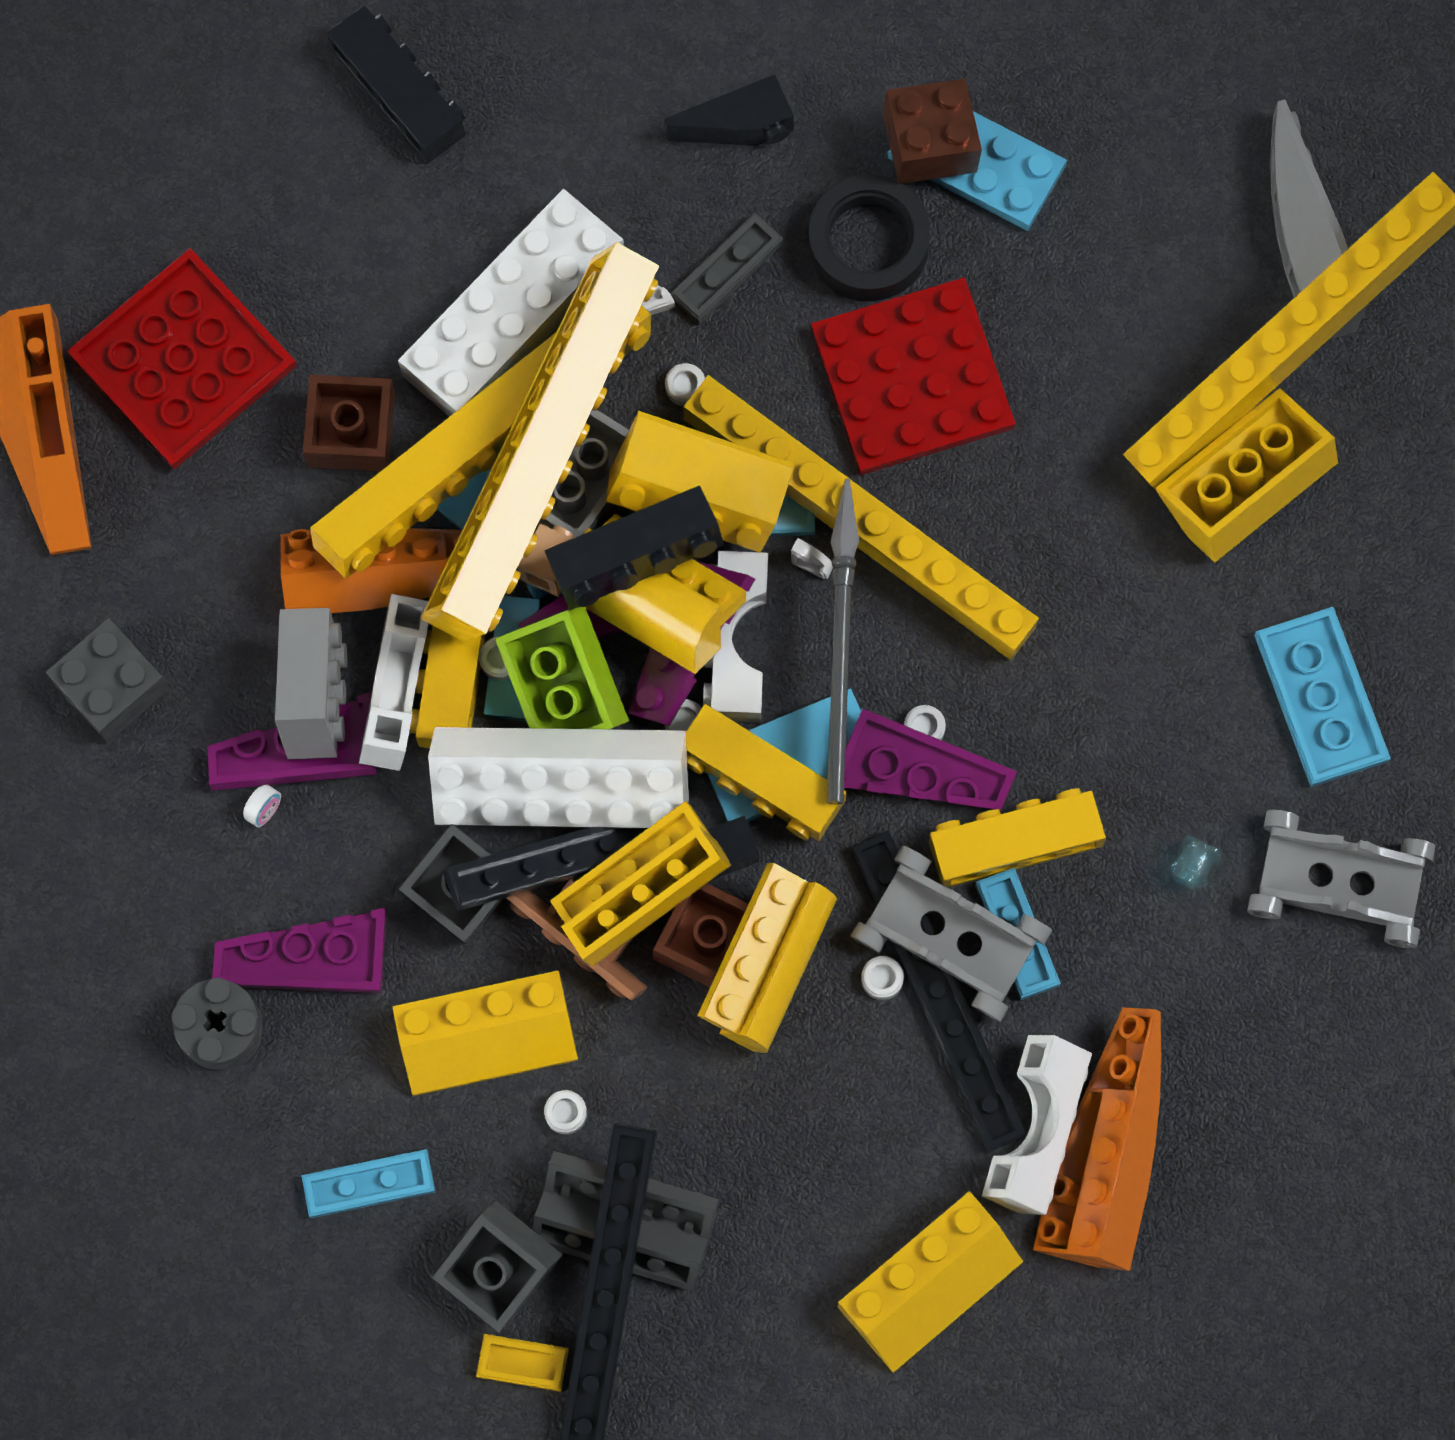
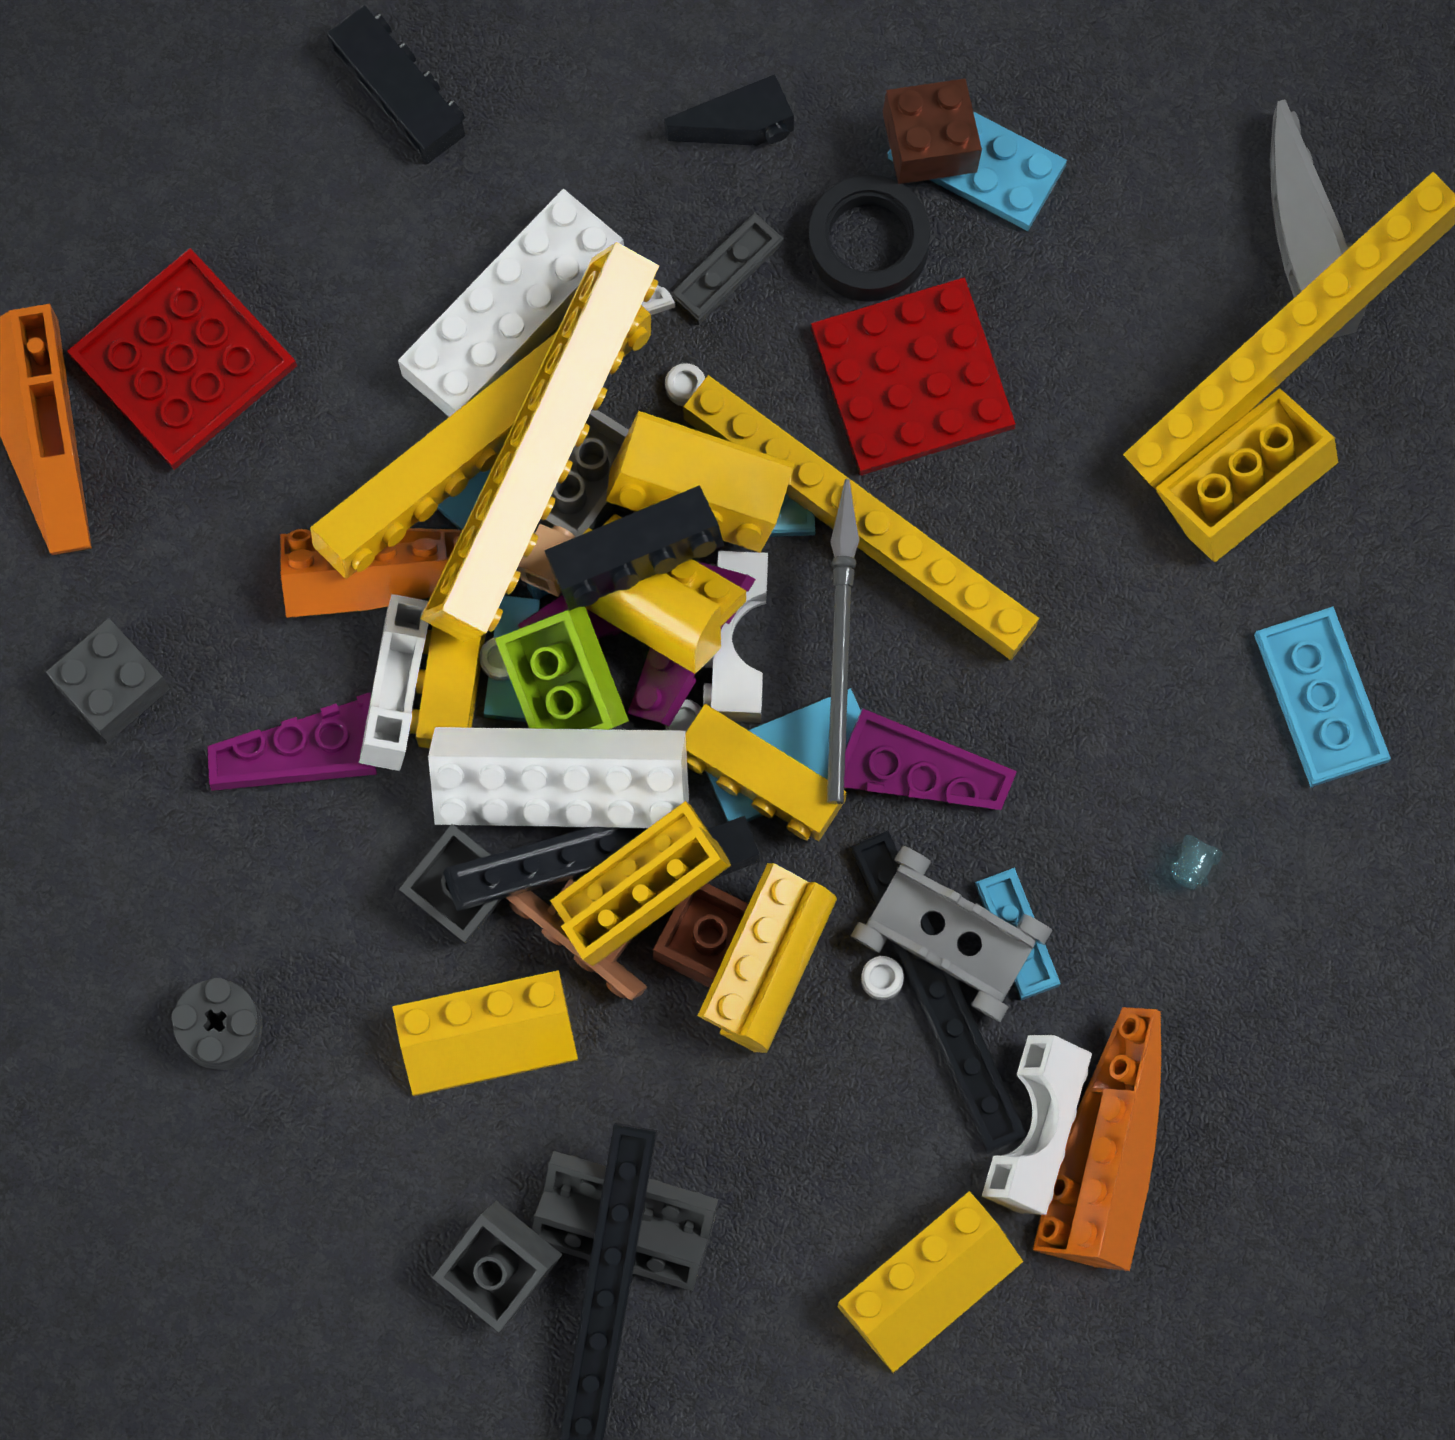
magenta wing [212,908,387,993] -> none
white tile [243,784,281,827] -> none
light grey brick [275,608,348,759] -> none
medium azure tile [301,1149,436,1219] -> none
copper brick [303,375,396,471] -> none
yellow tile [476,1334,569,1392] -> none
white tile [544,1090,587,1134] -> none
white tile [791,538,834,579] -> none
white tile [904,705,946,740] -> none
yellow brick [929,788,1106,888] -> none
light grey piece [1247,810,1436,949] -> none

